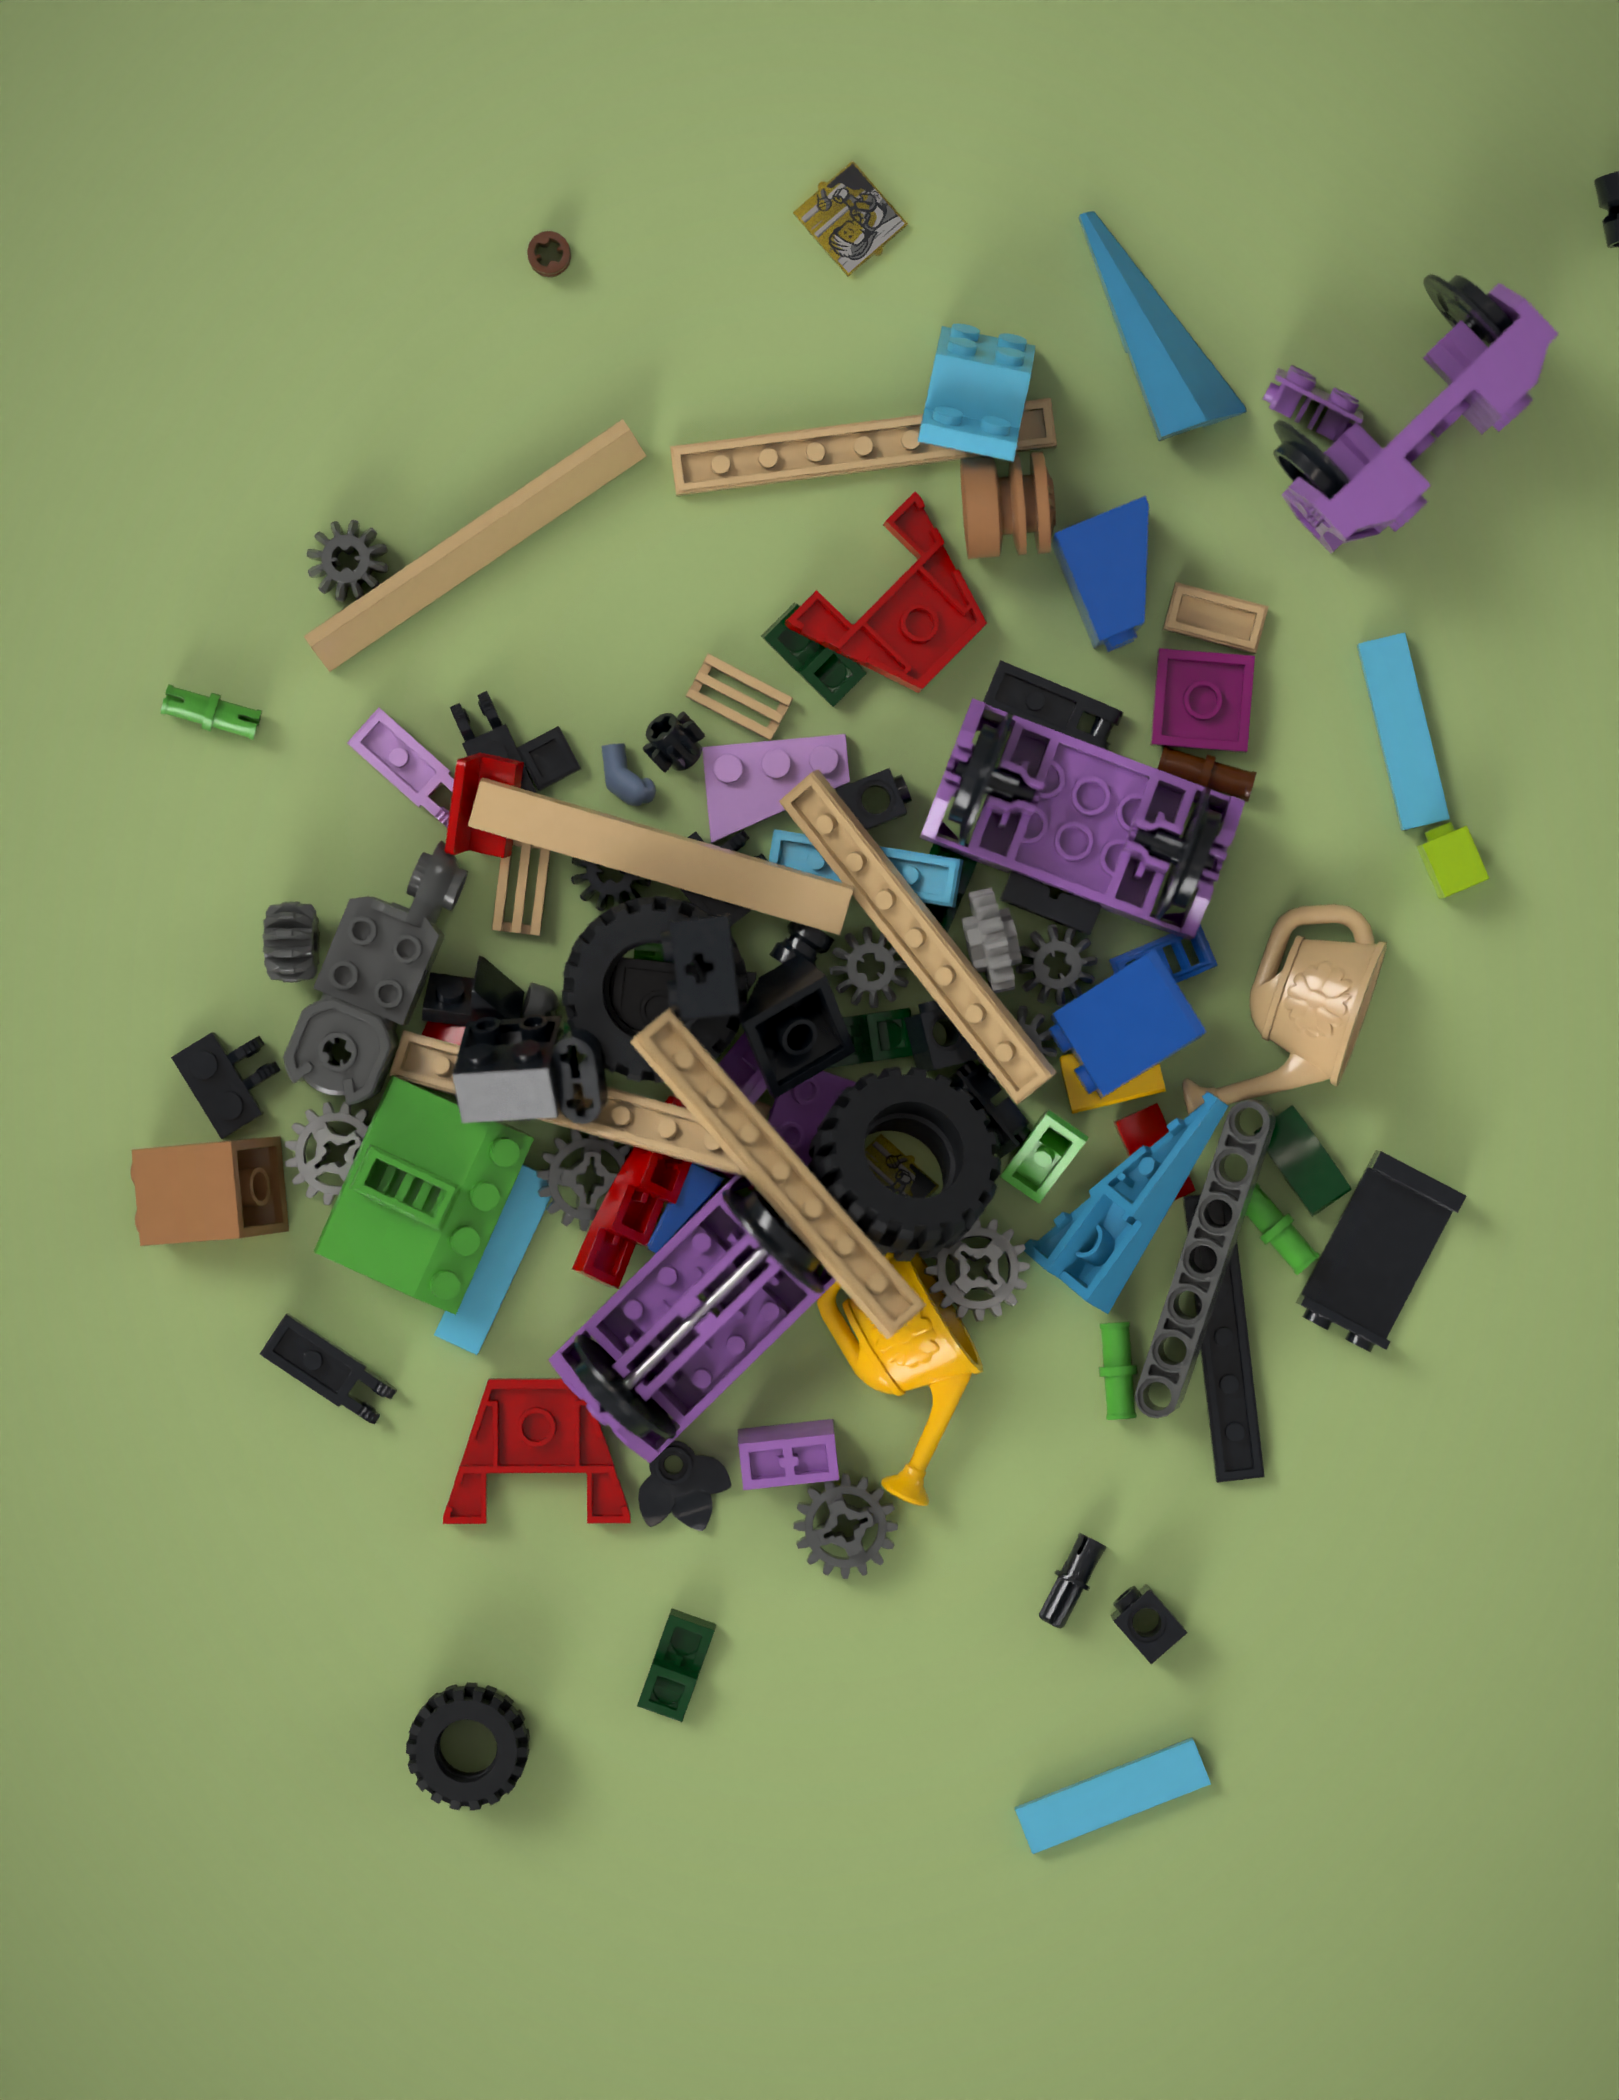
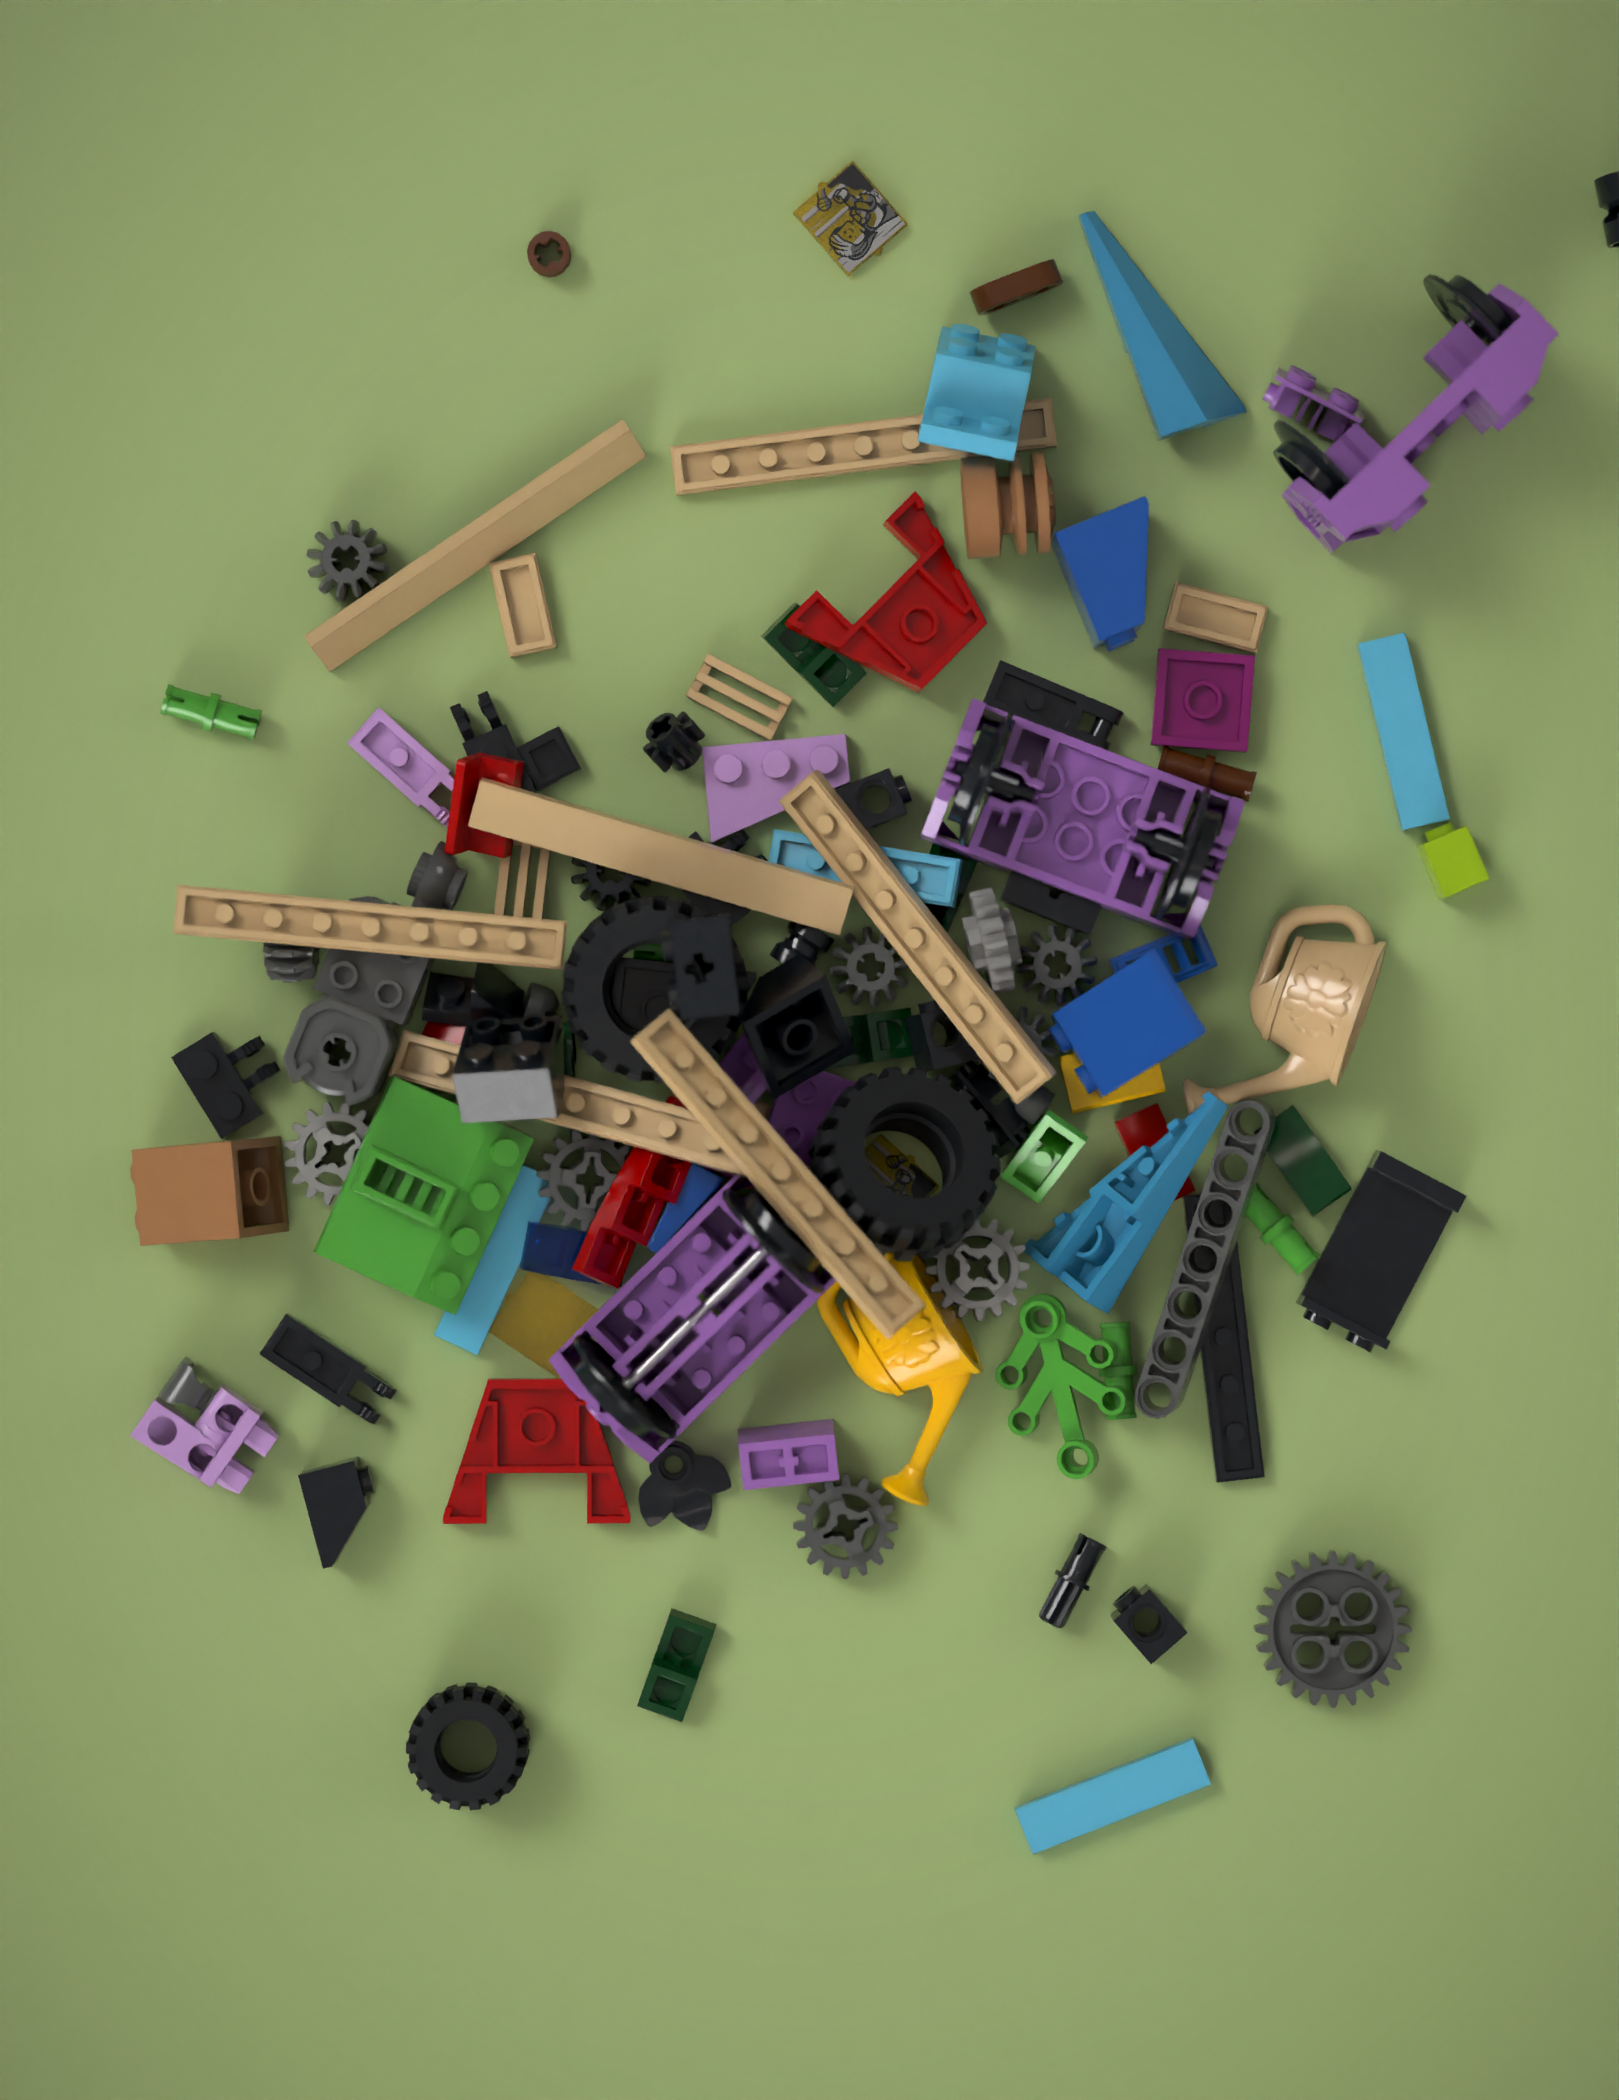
black beam [553,1029,608,1124] -> none
sand blue arm [602,743,656,807] -> none
none -> lavender hips [130,1357,280,1494]
none -> tan tile [173,885,567,970]
none -> black slope [298,1457,376,1569]
none -> tan tile [489,553,557,658]
none -> clear yellow piece [489,1266,599,1378]
none -> clear blue slope [520,1221,623,1287]
none -> reddish brown beam [970,259,1063,316]
none -> bright green plant [996,1293,1130,1479]
none -> dark grey hinge [1014,1086,1055,1126]
none -> dark grey gear [1254,1550,1412,1708]

